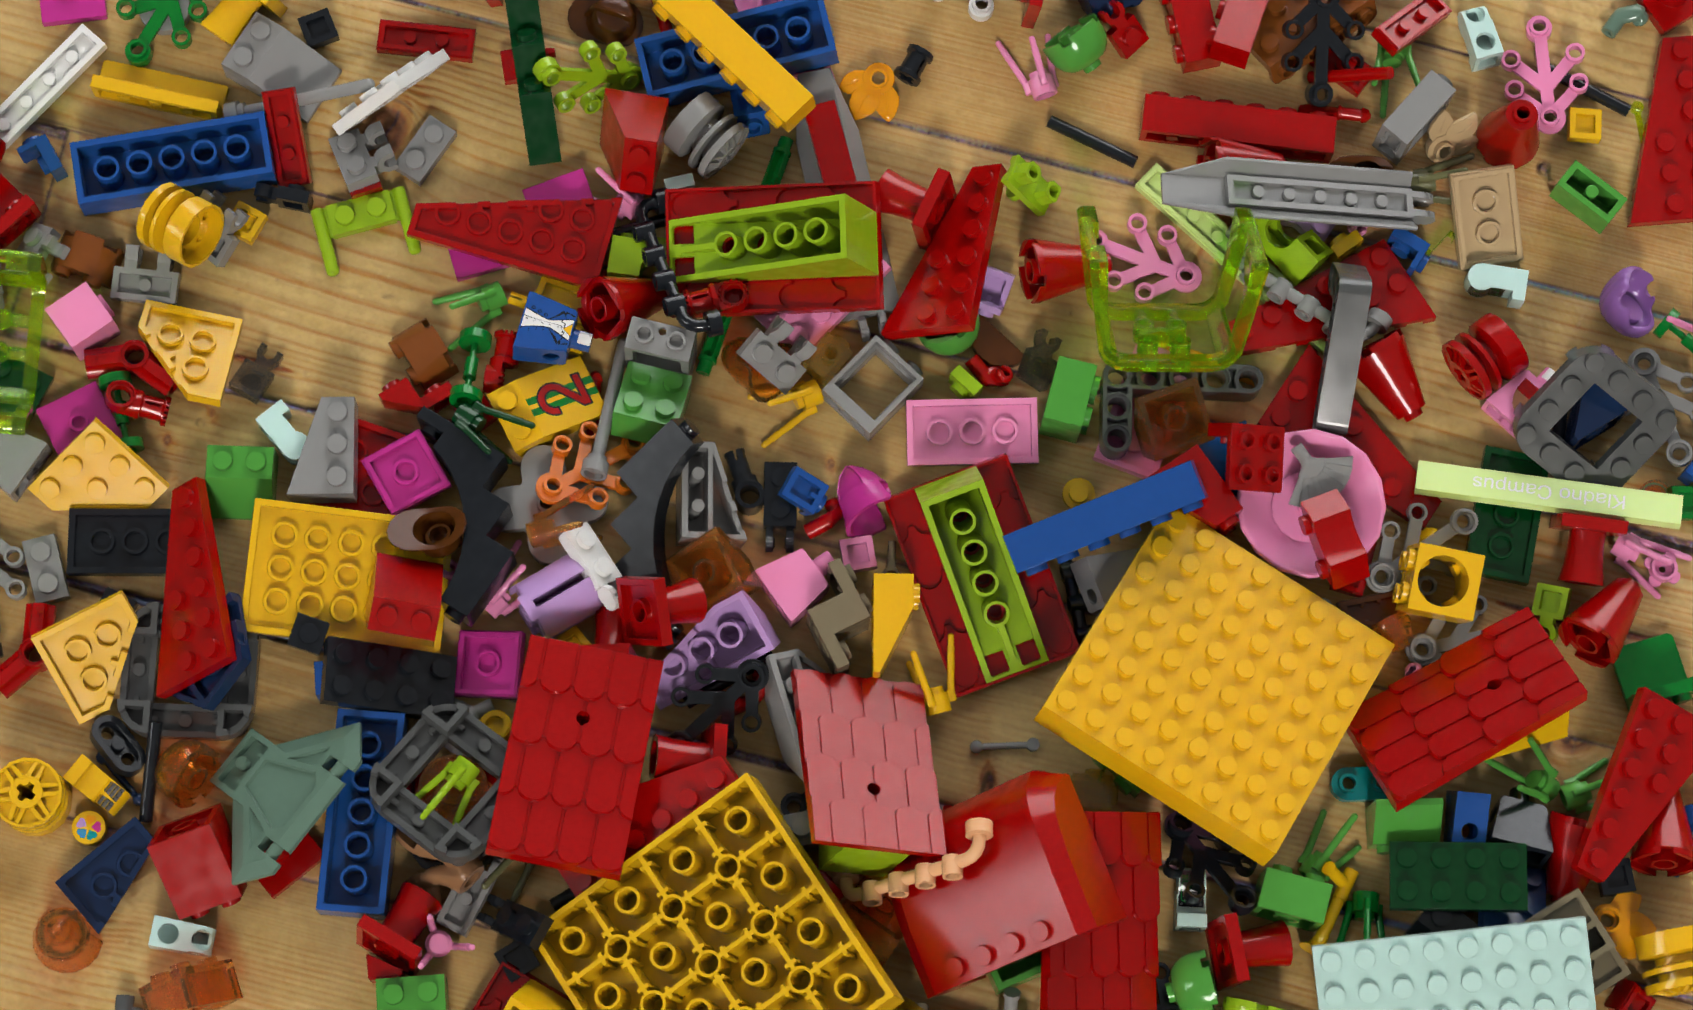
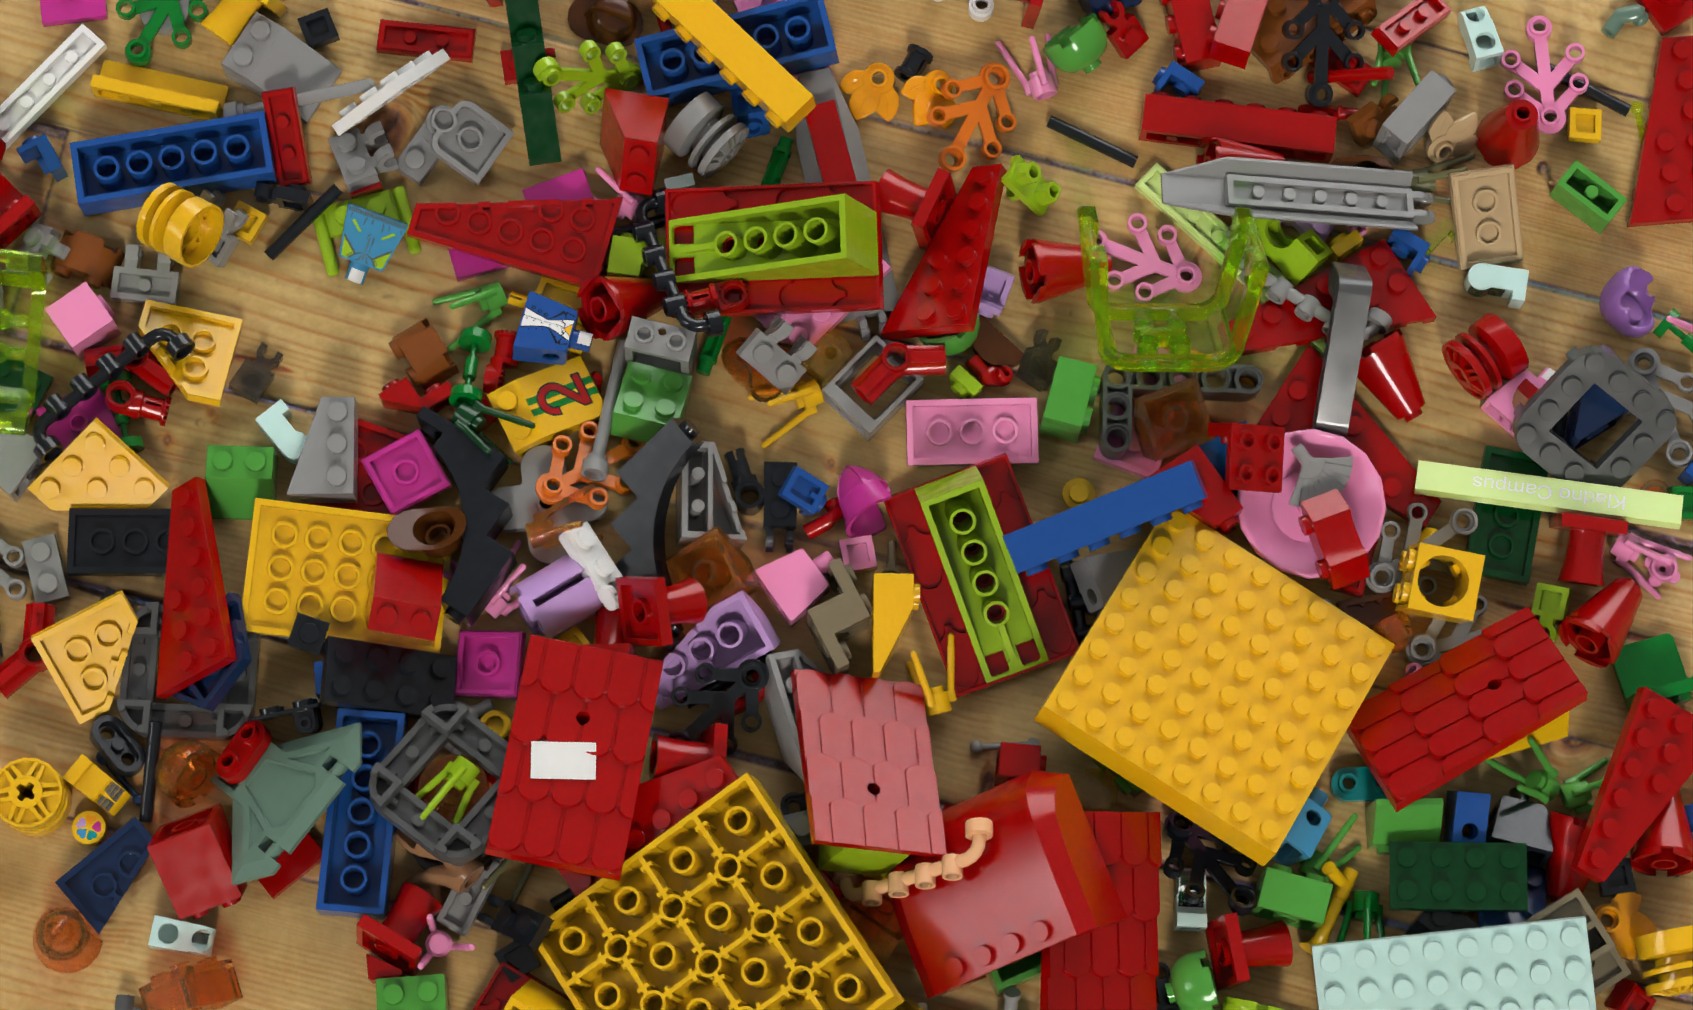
none -> black bar [33,328,195,463]
none -> red plate [216,720,272,784]
none -> black hinge [251,698,328,734]
none -> black bar [264,184,343,261]
none -> dark azure torso [339,203,408,285]
none -> light grey plate [426,101,514,186]
none -> white sticker [530,741,596,780]
none -> red piece [851,342,946,405]
none -> light orange plate [901,70,955,130]
none -> orange plant [926,62,1016,173]
none -> red brick [994,742,1047,786]
none -> blue bracket [1152,61,1205,98]
none -> dark azure torso [1272,788,1332,866]
none -> dark orange plate [1346,93,1399,147]

